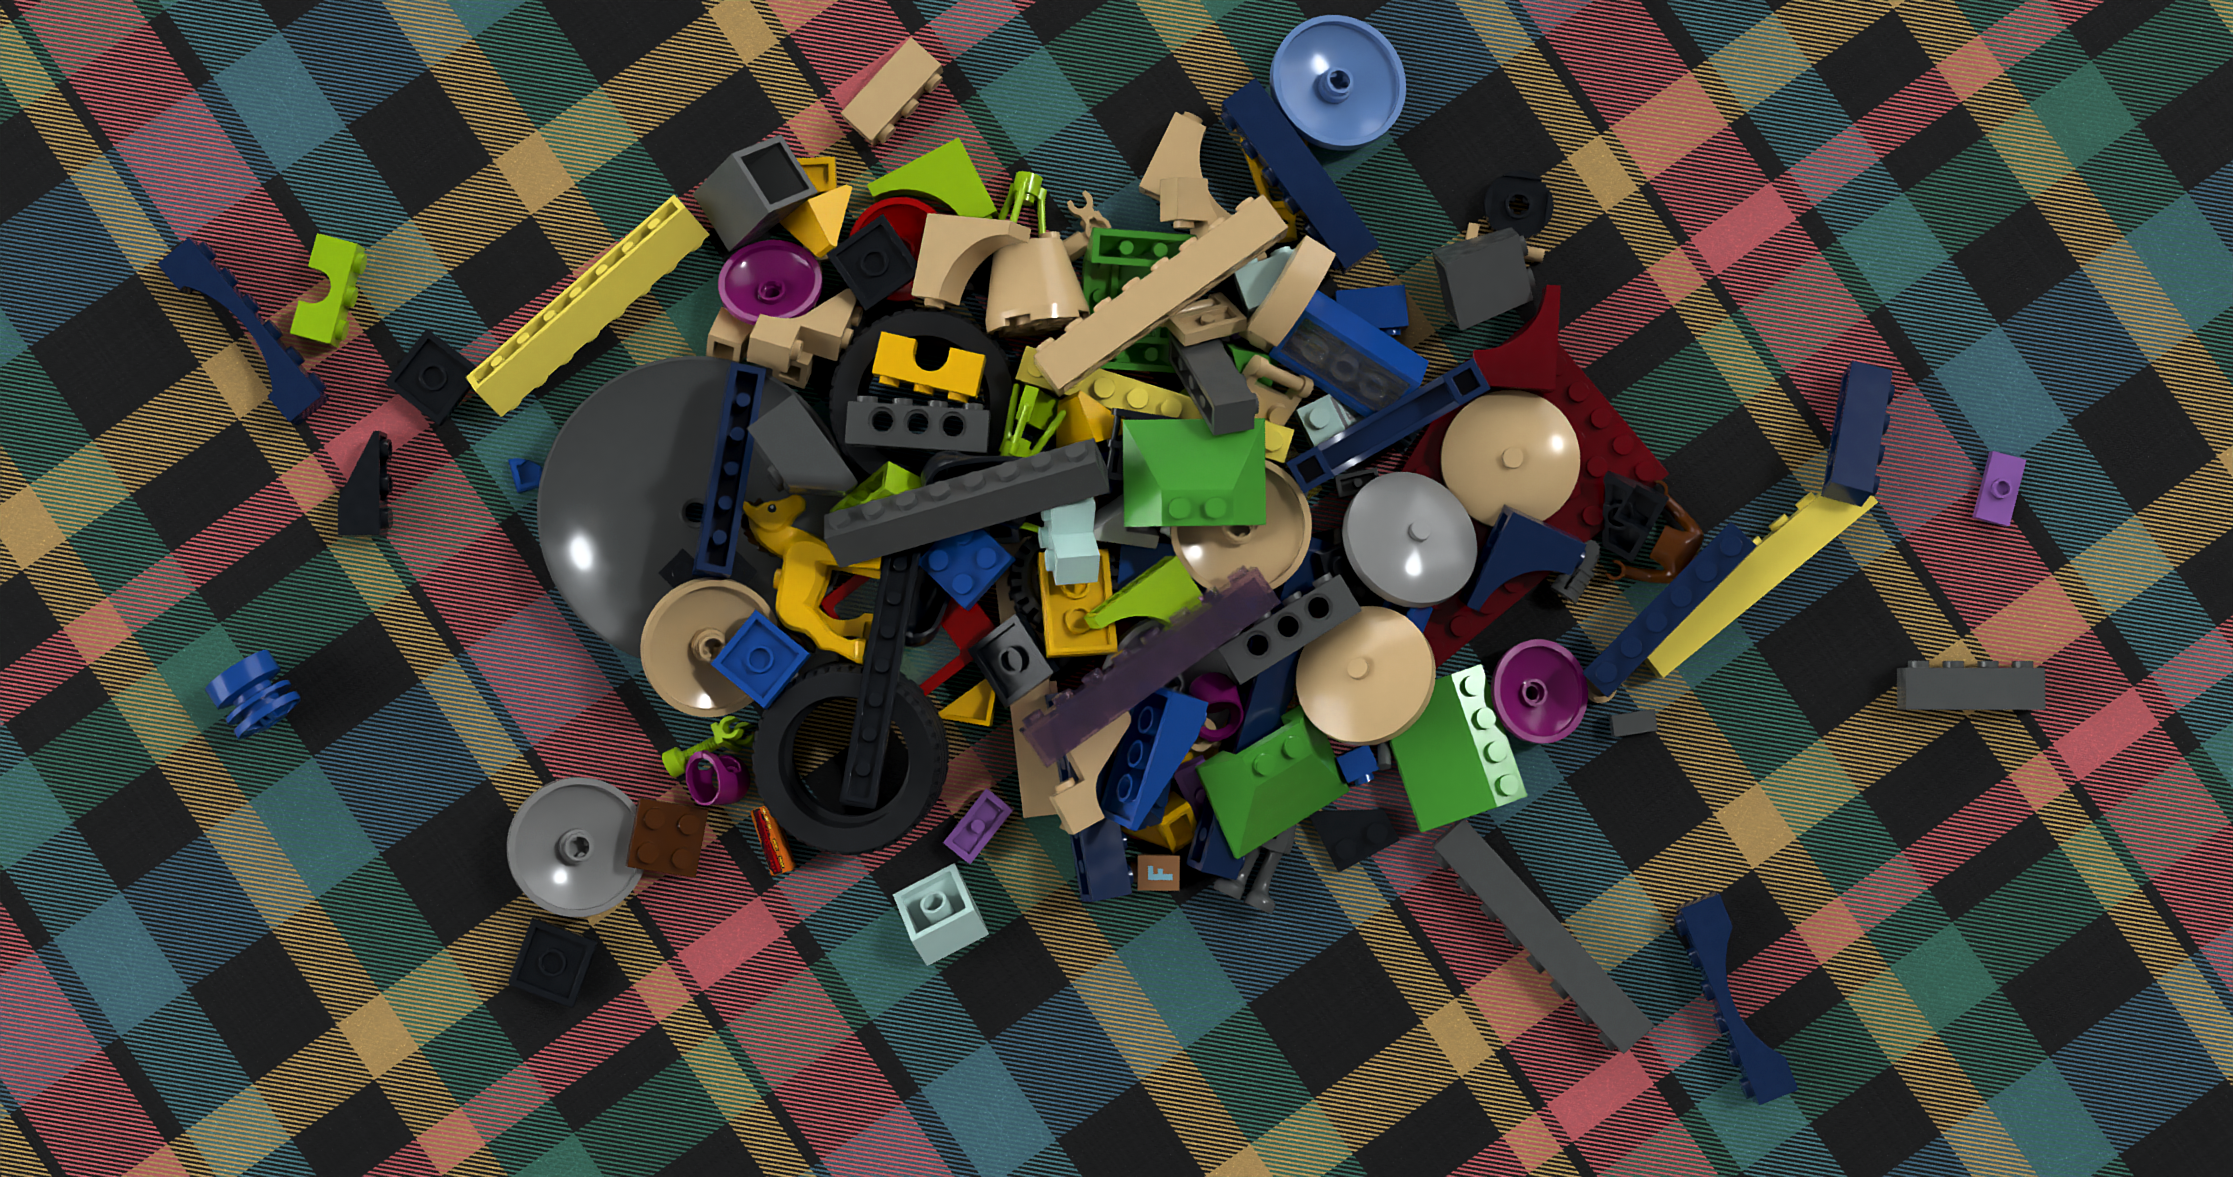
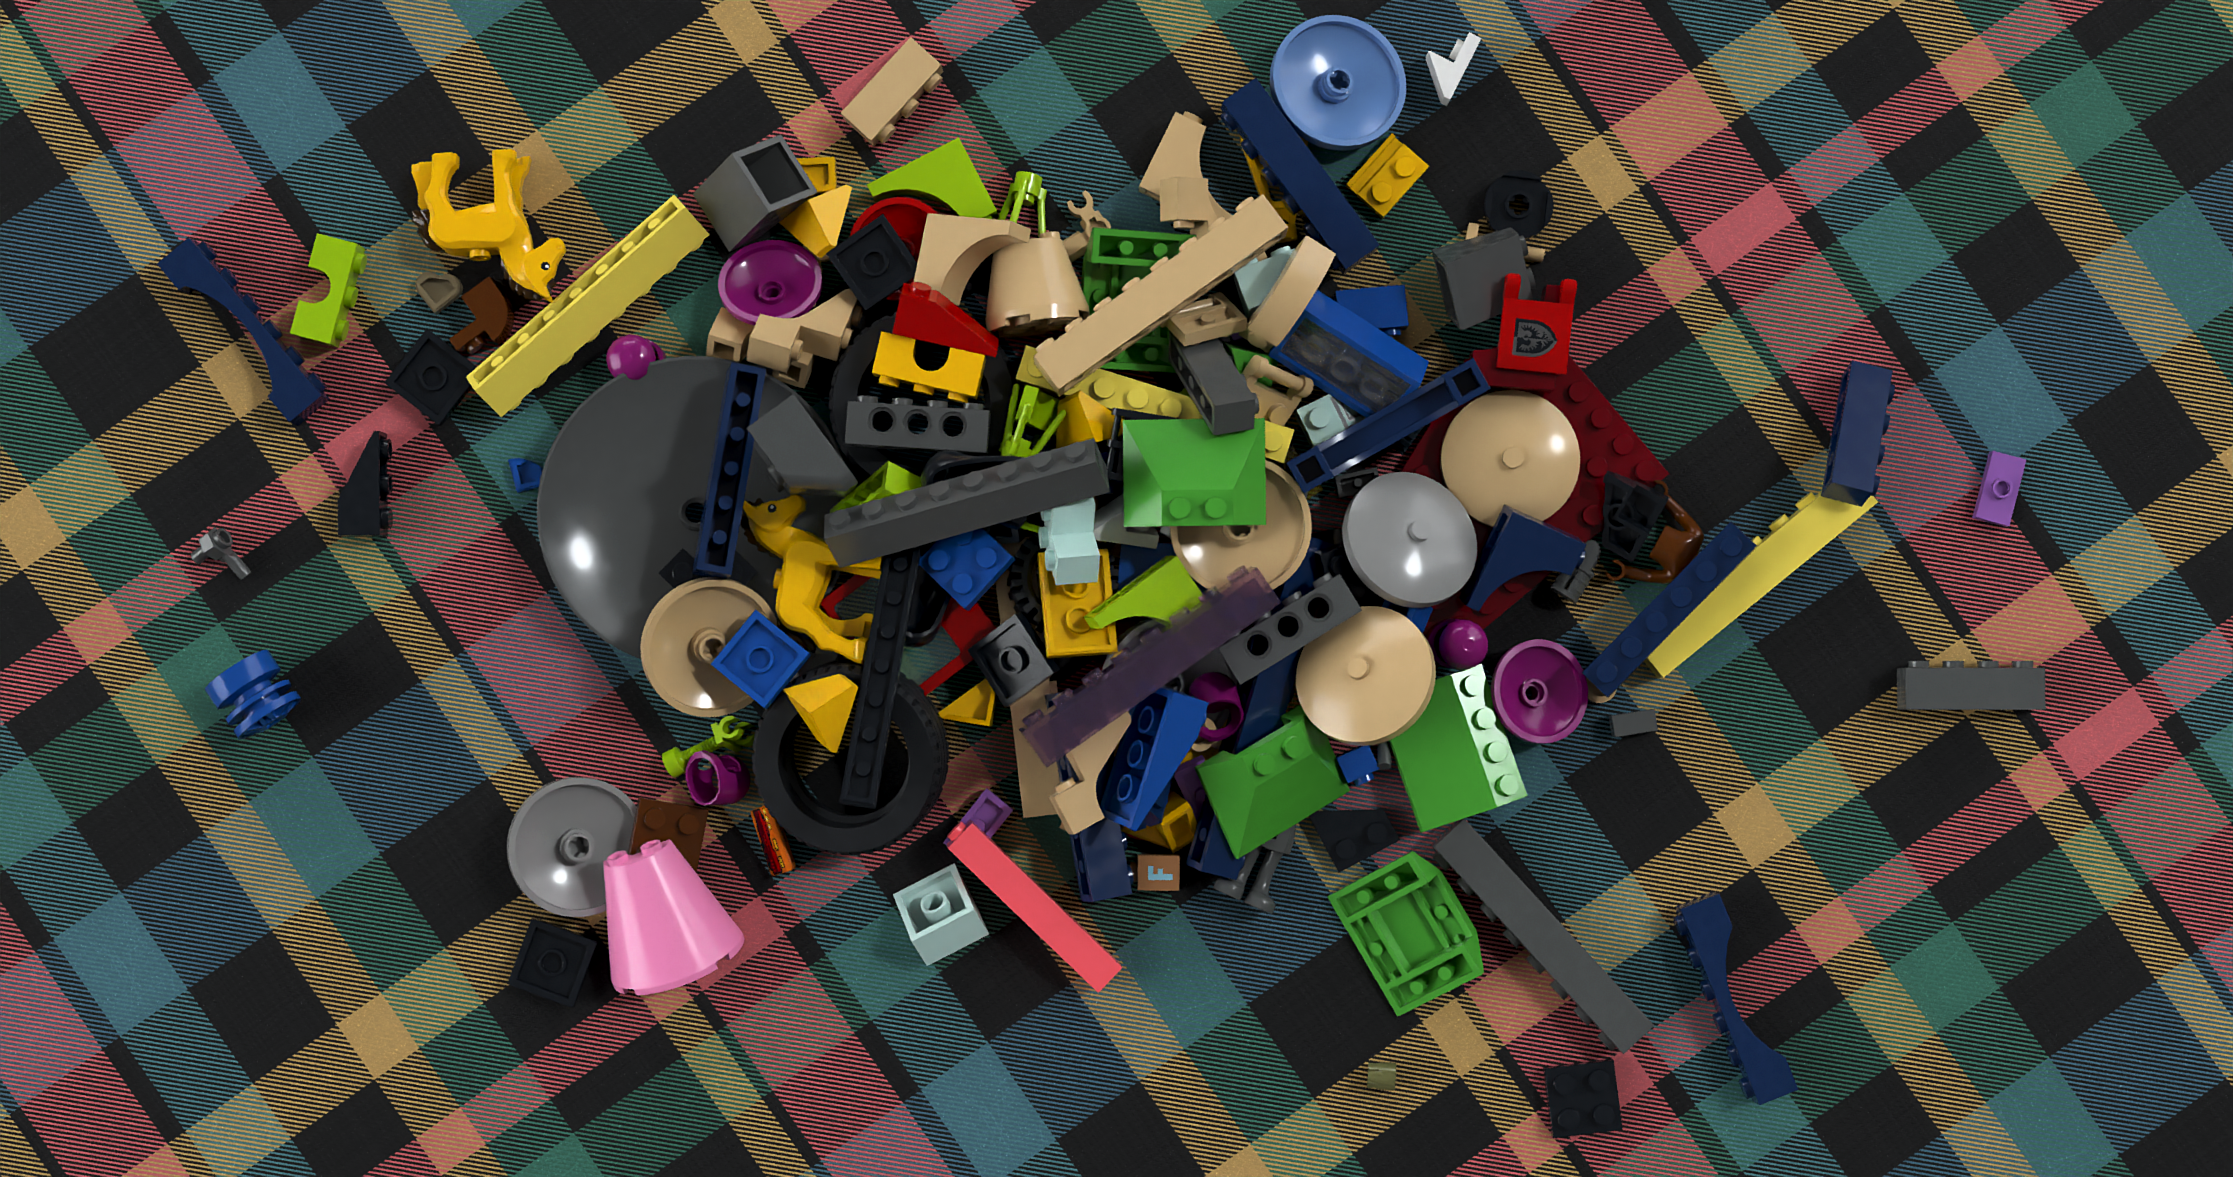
none -> dark grey piece [191,527,252,580]
none -> yellow animal [411,149,566,303]
none -> dark tan tile [415,272,463,315]
none -> reddish brown brick [449,277,514,354]
none -> bright pink cone [603,839,745,995]
none -> magenta helmet [606,334,666,380]
none -> yellow slope [783,674,858,753]
none -> red slope [892,282,999,357]
none -> coral brick [946,819,1123,993]
none -> bright green slope [1327,851,1484,1017]
none -> yellow plate [1345,133,1429,219]
none -> olive hose [1367,1062,1396,1091]
none -> white slope [1425,32,1482,106]
none -> magenta helmet [1426,619,1488,670]
none -> red flag [1496,273,1577,375]
none -> black plate [1543,1059,1623,1138]

